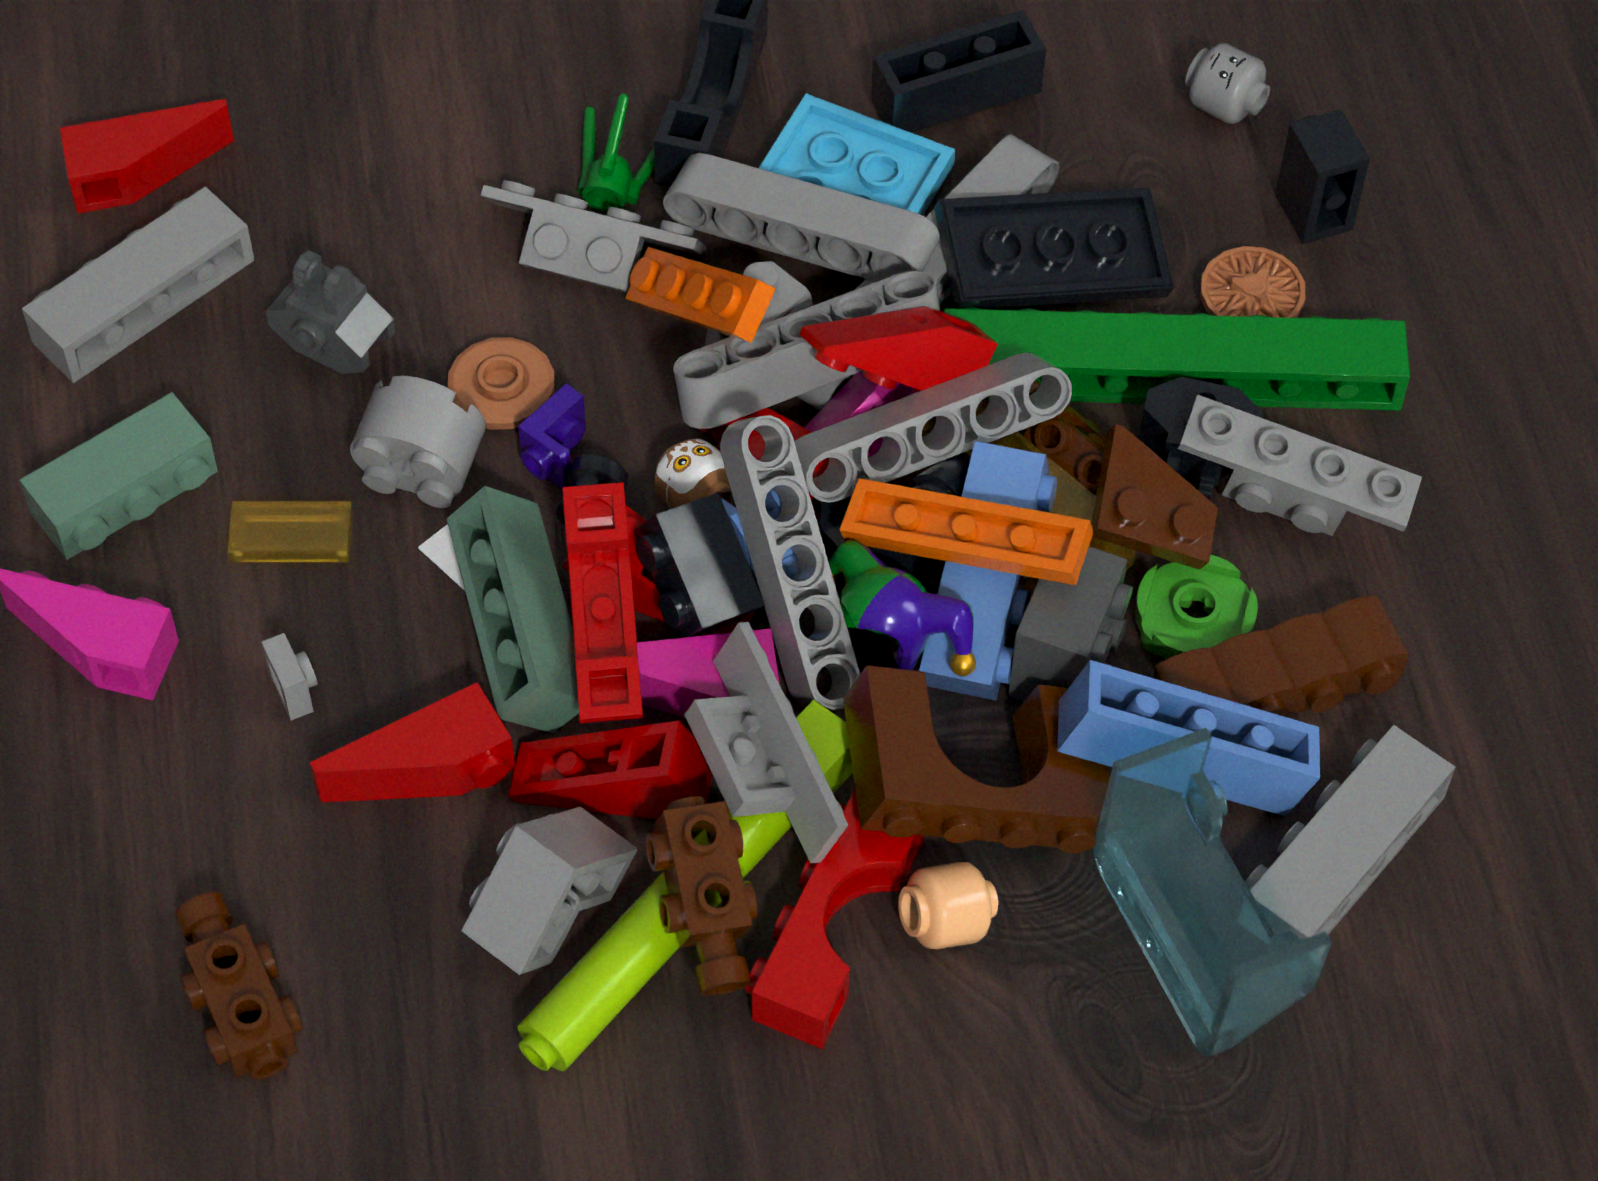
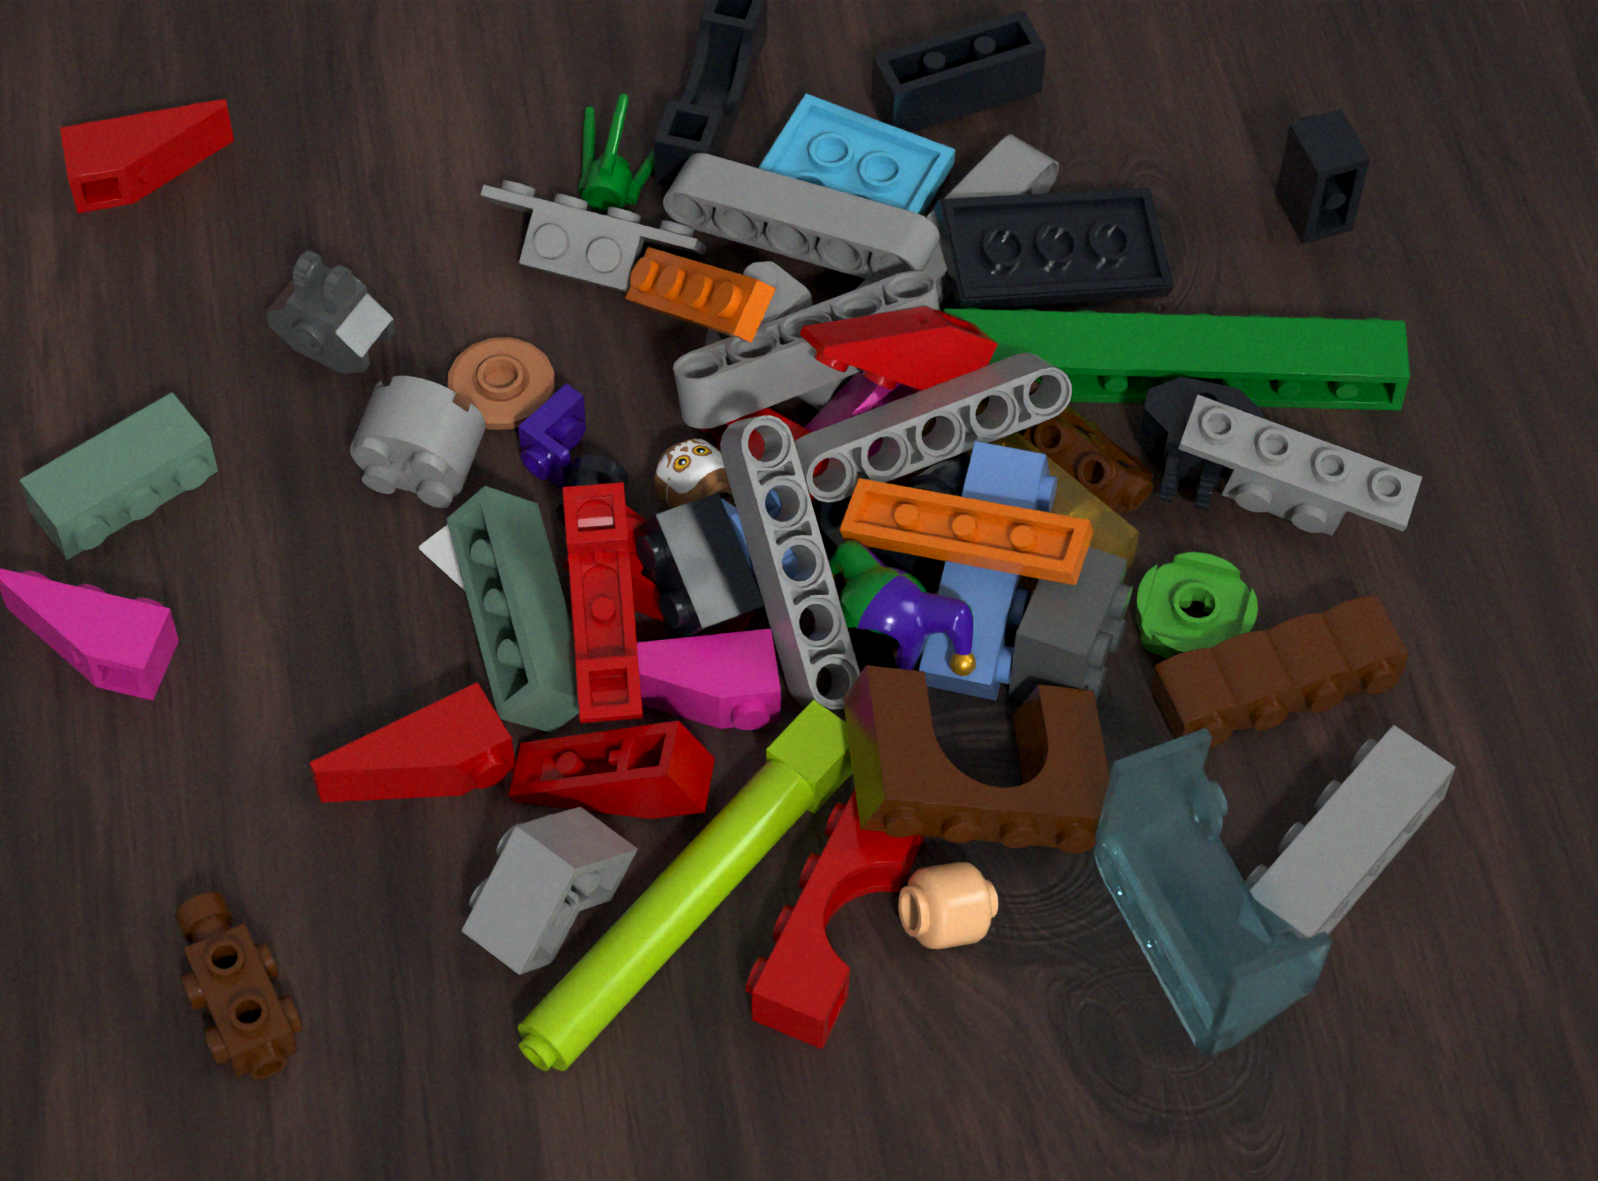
light grey brick [22,186,254,383] -> none
clear yellow tile [227,501,353,562] -> none
light grey plate [261,633,318,721] -> none
reddish brown brick [646,796,757,996] -> none
light grey bracket [685,622,848,863] -> none
medium blue brick [1057,660,1320,816] -> none
reddish brown wing [1091,424,1218,570] -> none
light grey head [1185,43,1270,124] -> none
nougat wheel [1200,246,1305,318] -> none

